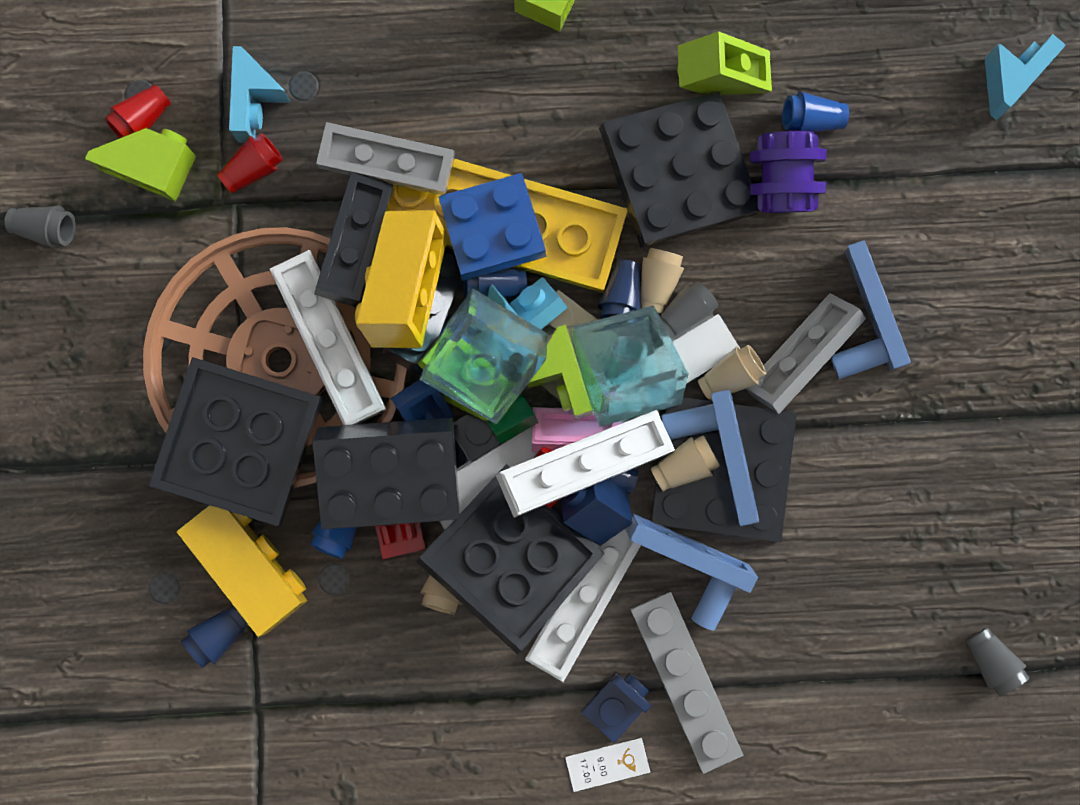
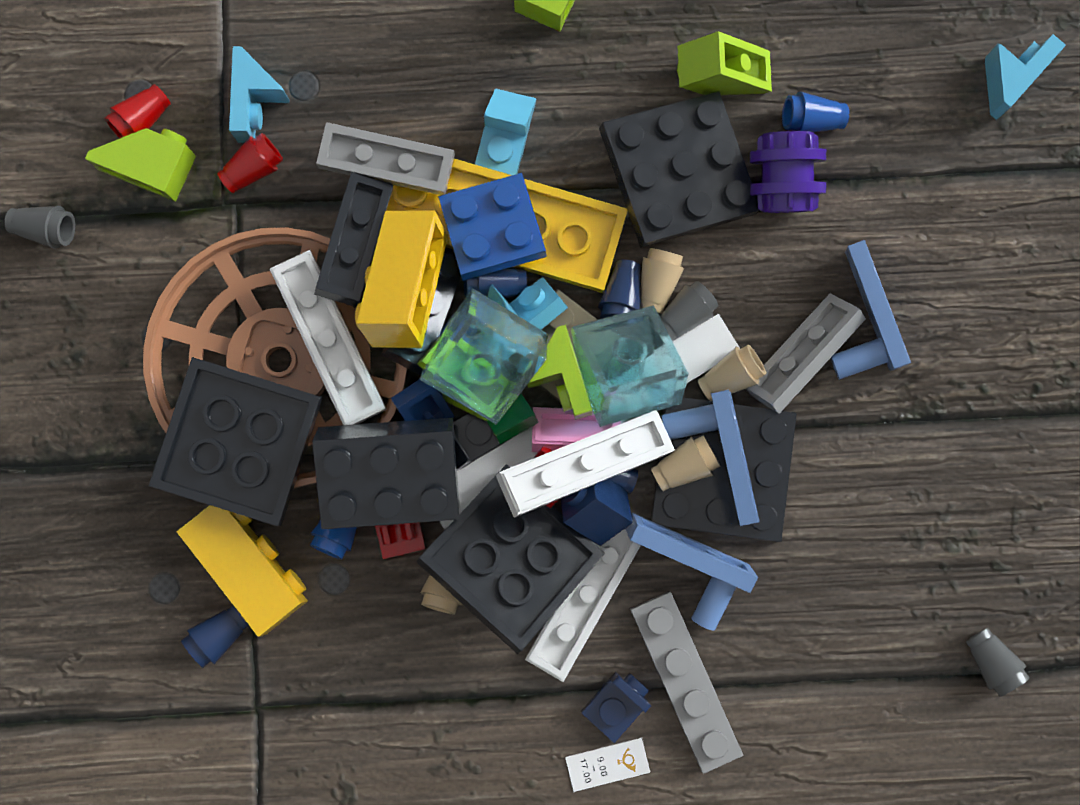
none -> medium azure slope [475,88,536,175]

